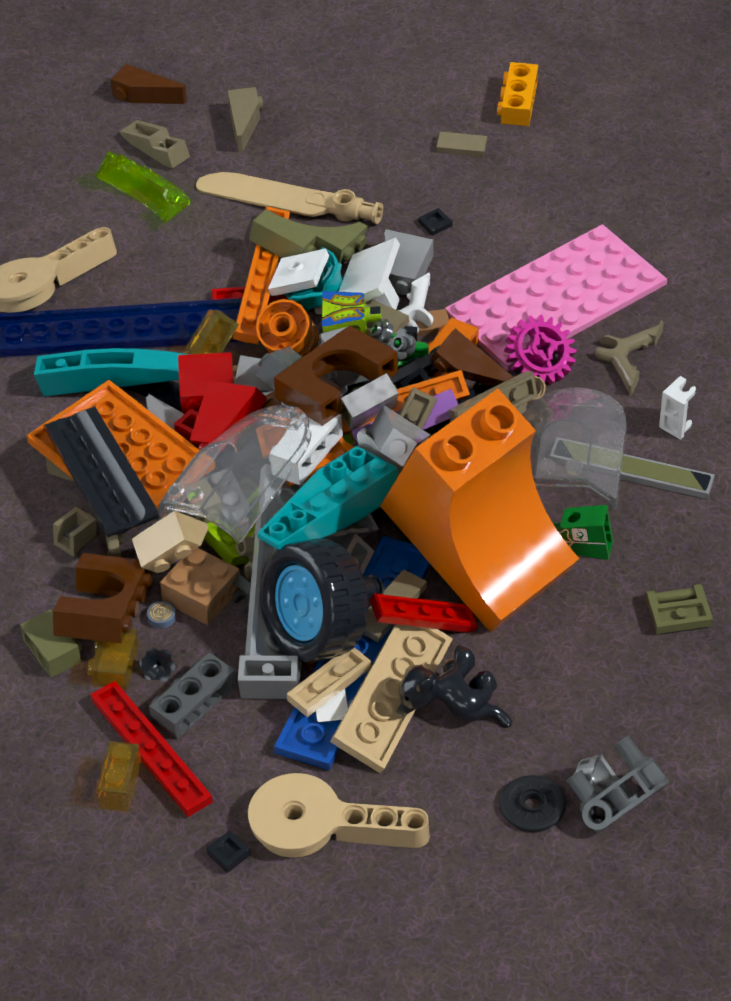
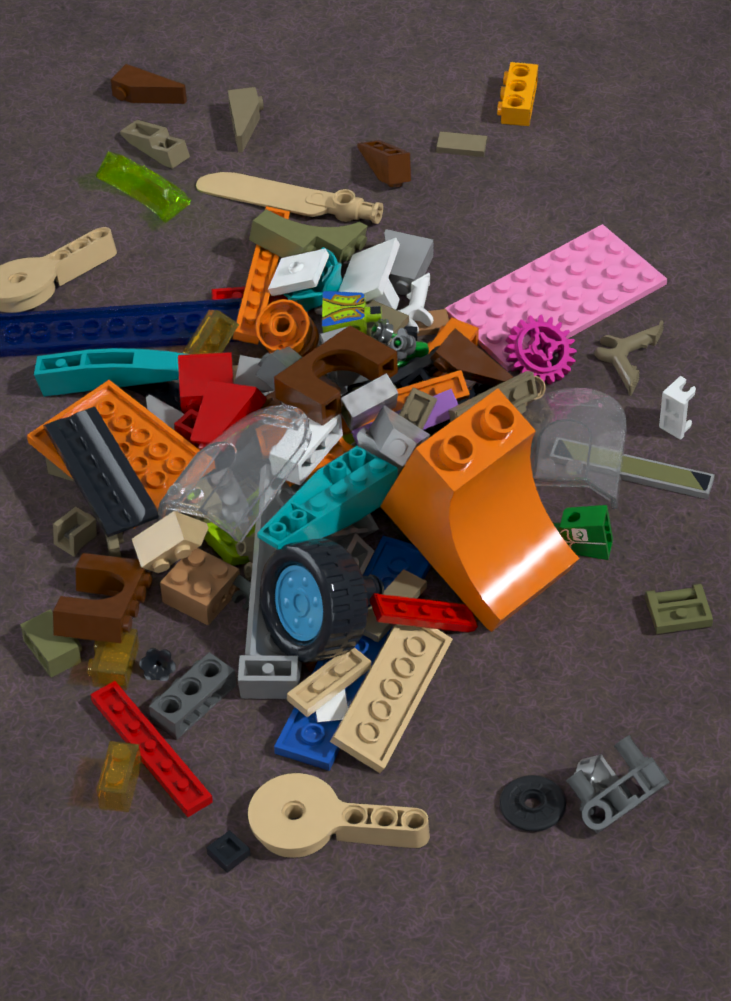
tile [147,601,176,629] -> none
black animal [396,645,512,728] -> none
black tile [418,208,453,236] -> none
none -> reddish brown slope [357,140,411,187]

